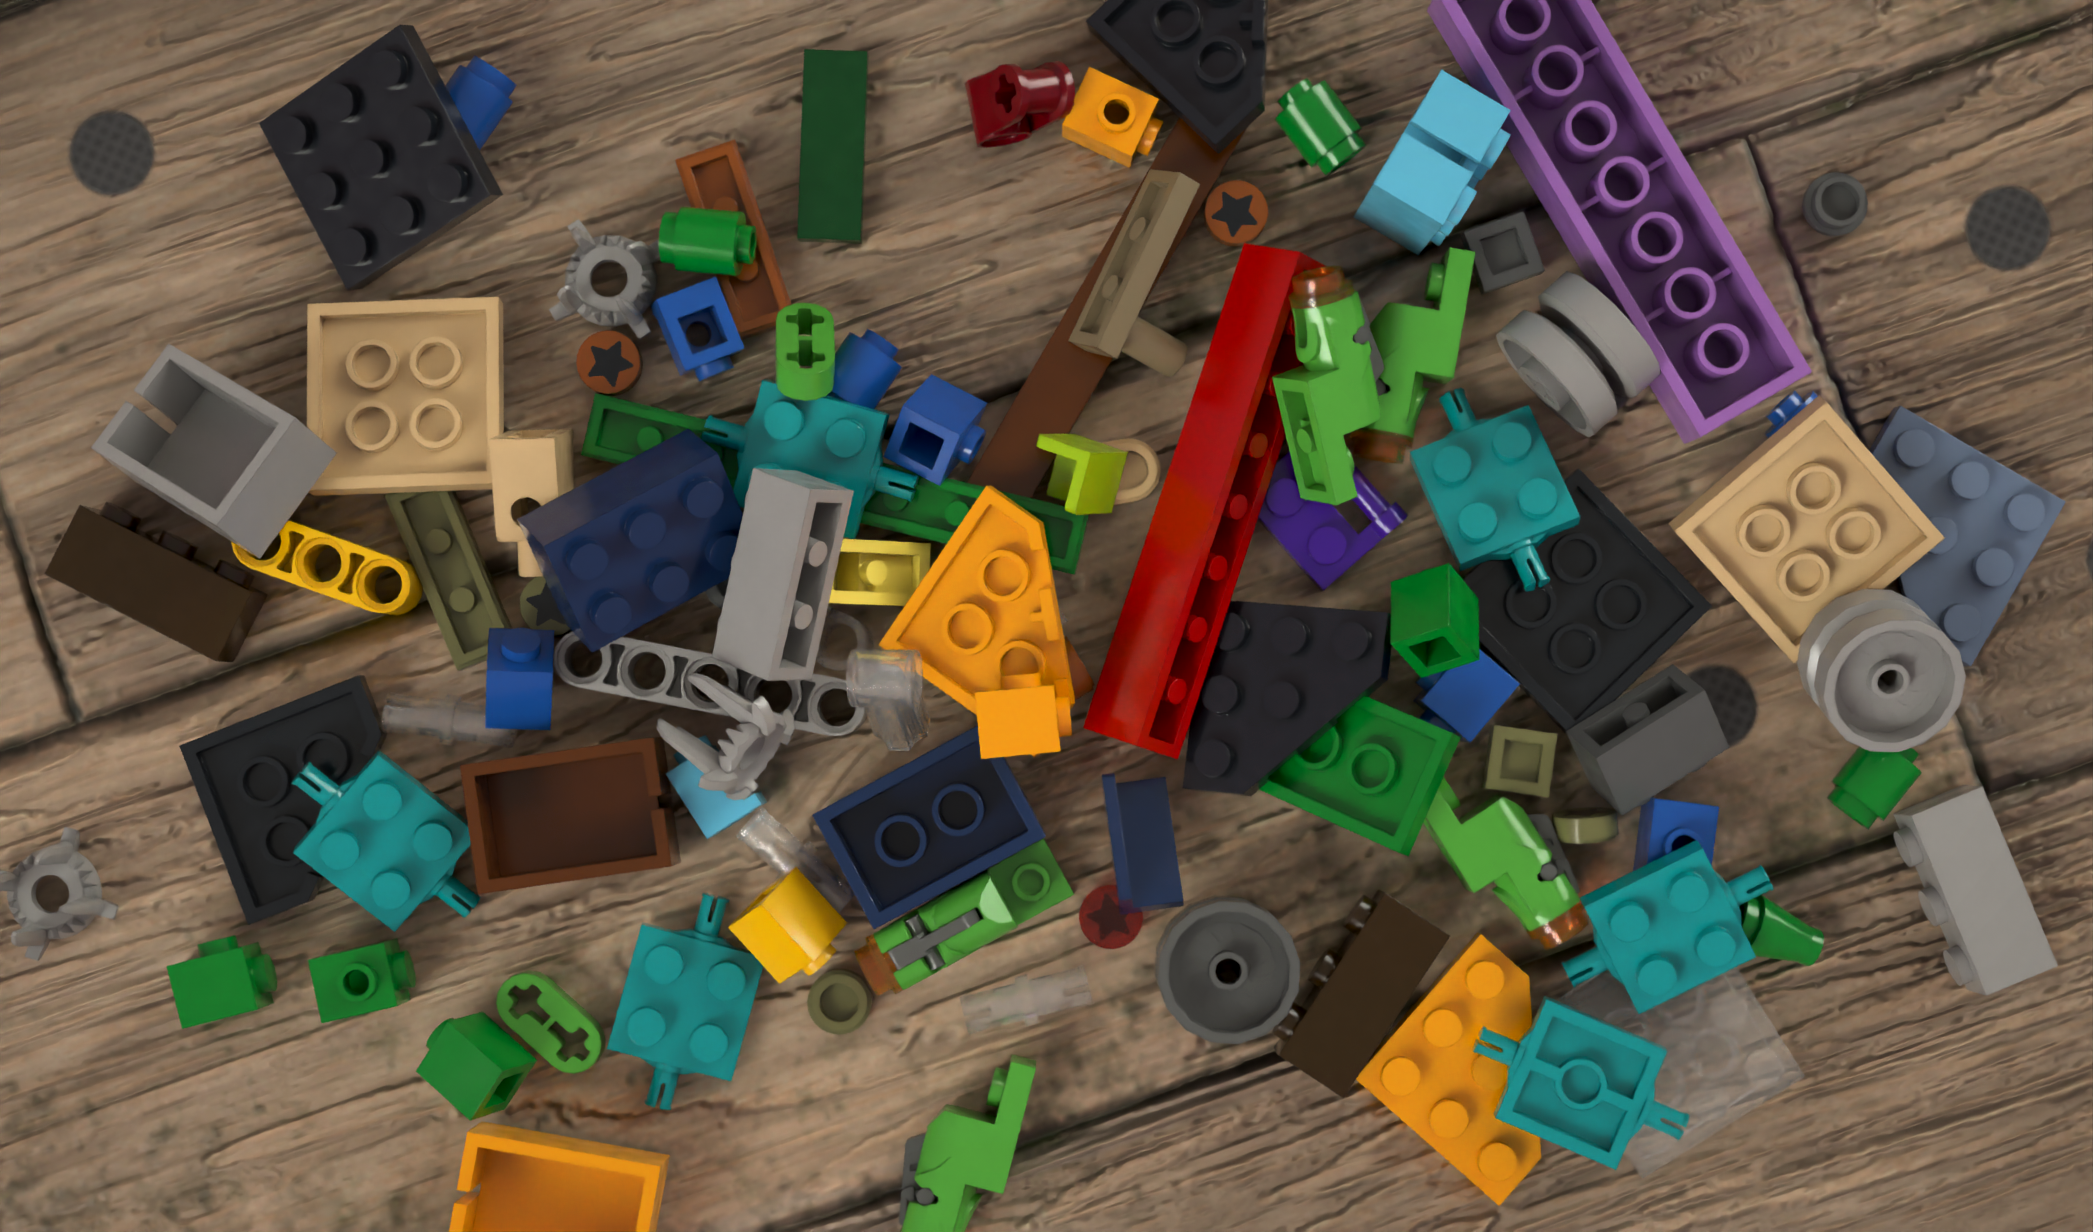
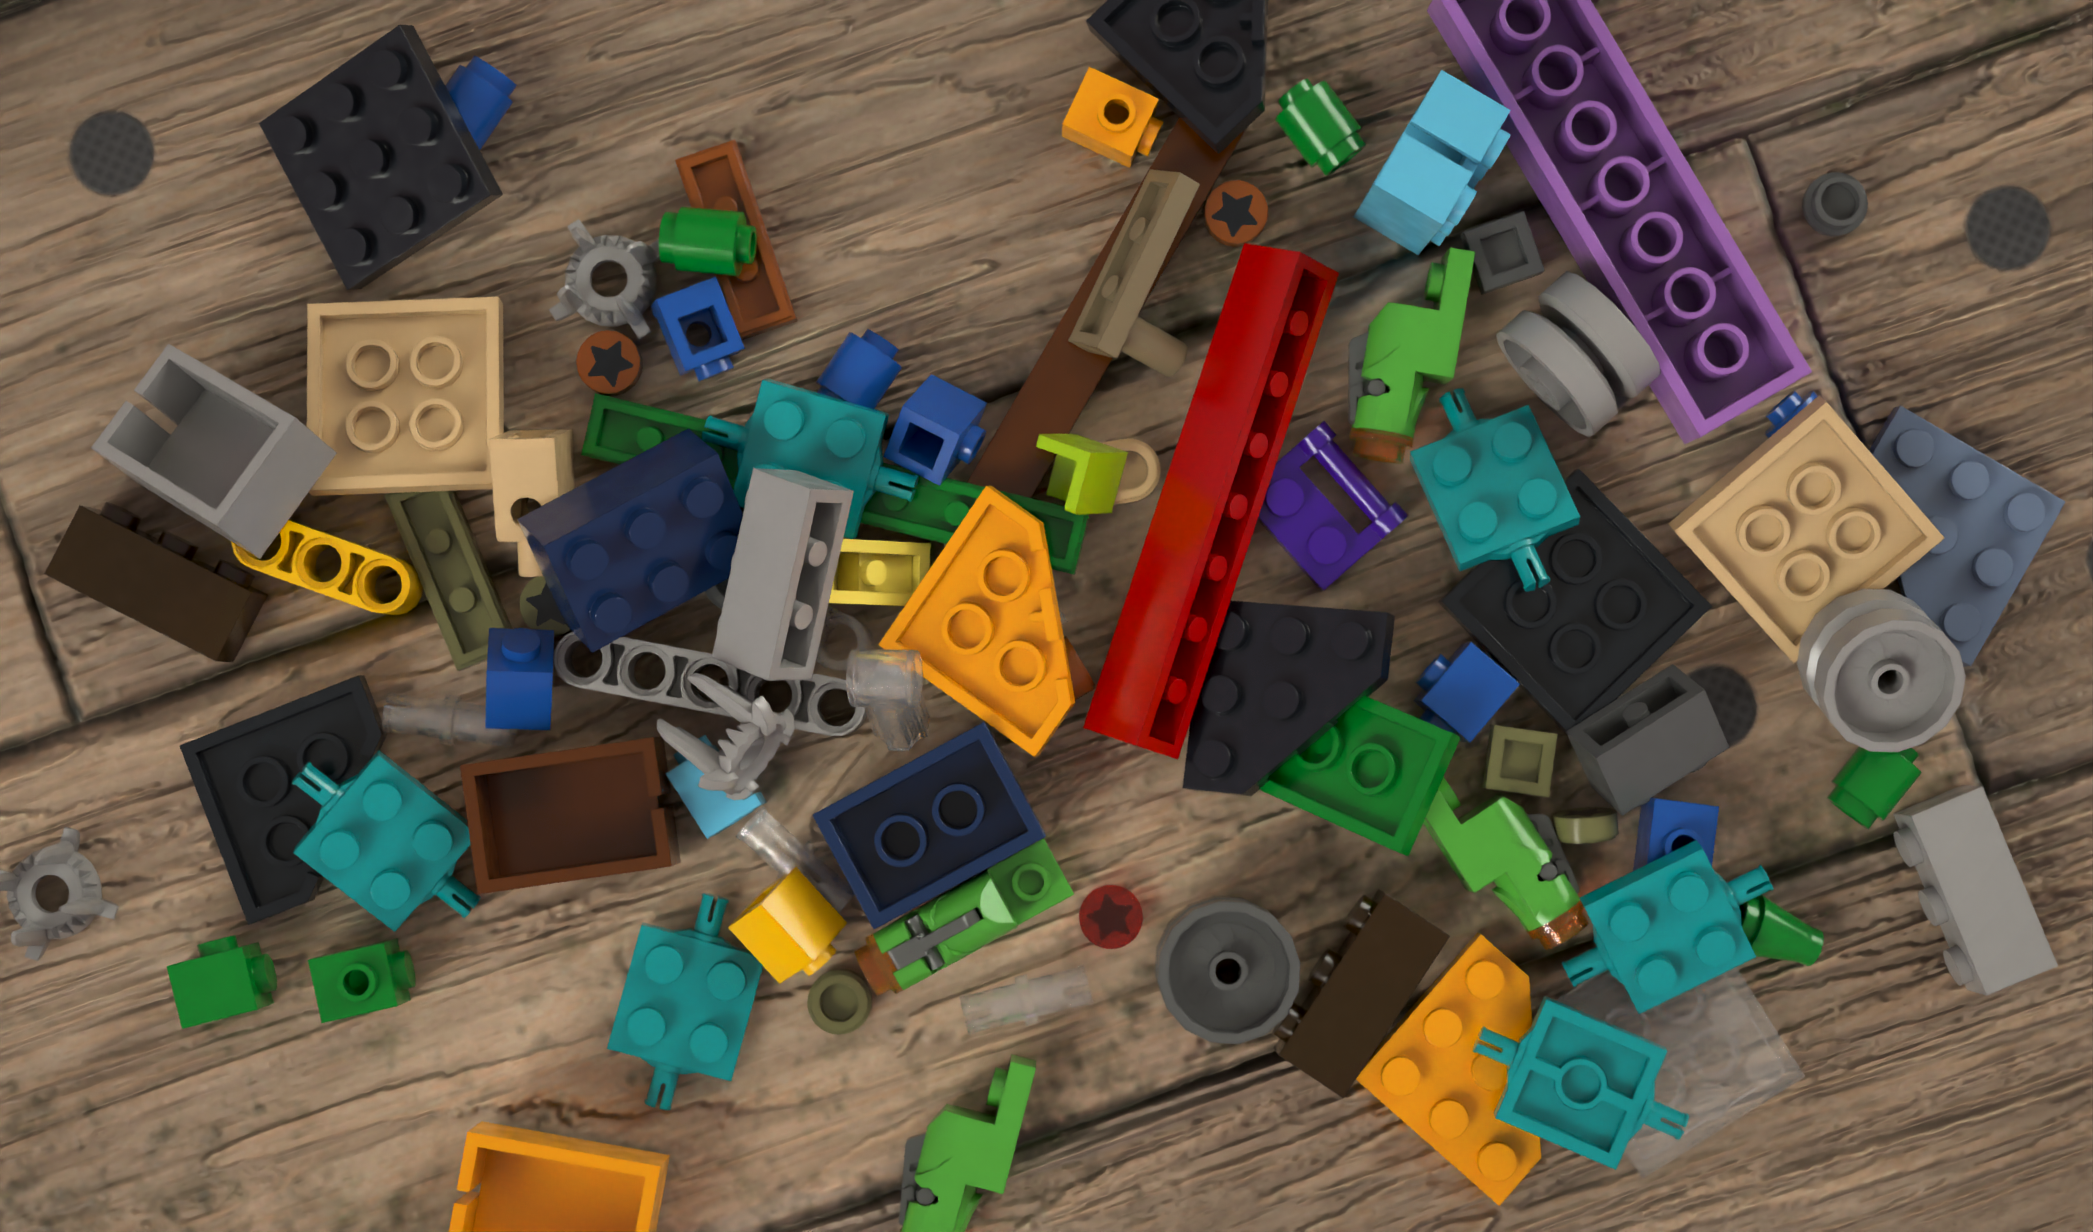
green brick [416,1012,537,1121] -> none
bright green beam [496,970,606,1074] -> none
bright green beam [775,303,835,401] -> none
dark green tile [797,49,869,244] -> none
dark red piece [965,61,1075,148] -> none
light orange brick [975,673,1072,759] -> none
dark blue panel [1102,773,1184,915] -> none
bright green plate [1272,266,1384,505] -> none
green brick [1390,563,1480,678] -> none

